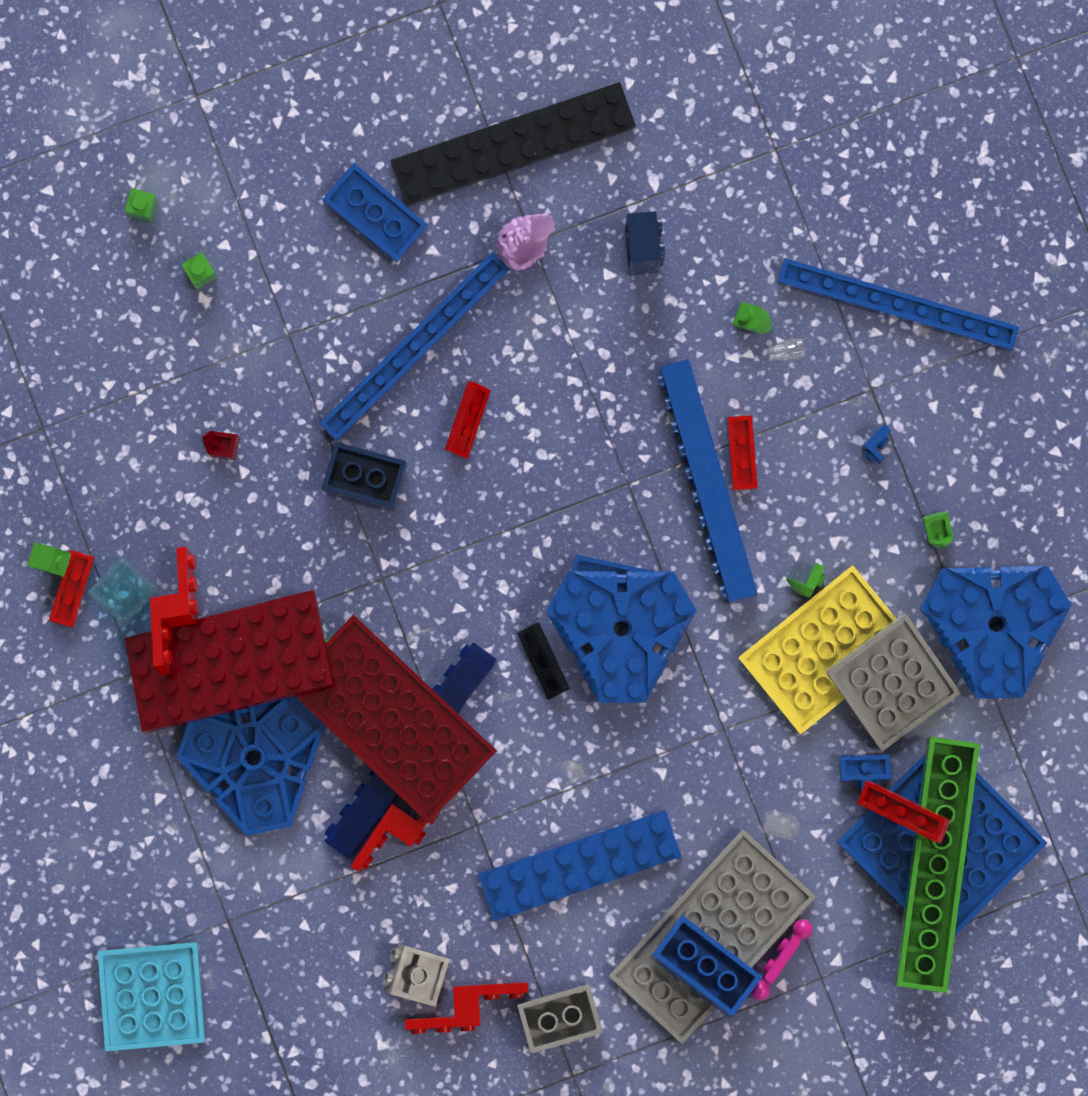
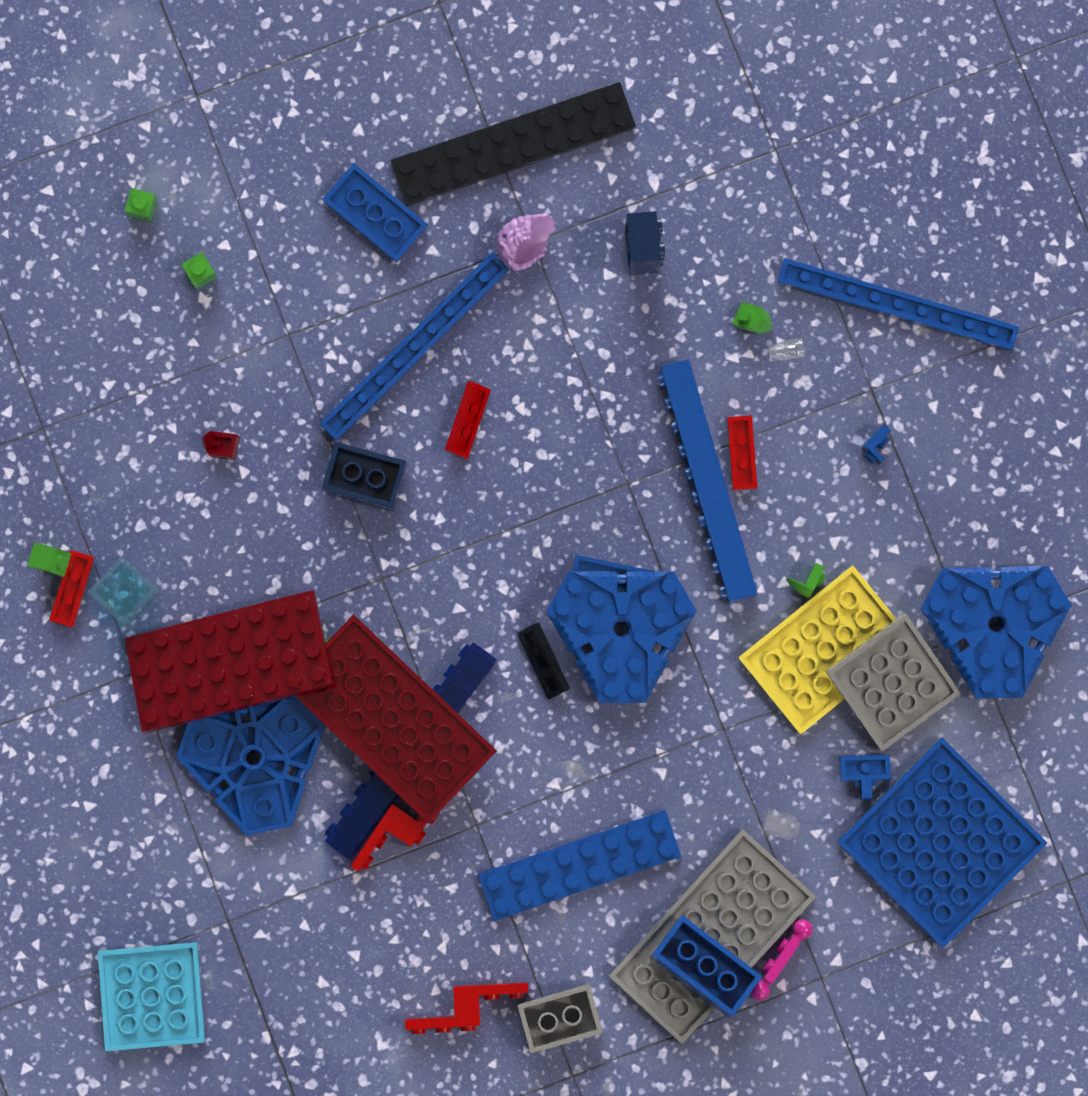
red bracket [150,546,199,675] -> none
light grey plate [382,943,450,1007] -> none
red plate [857,780,950,843] -> none
bright green brick [894,737,980,993] -> none
bright green plate [923,511,954,549] -> none

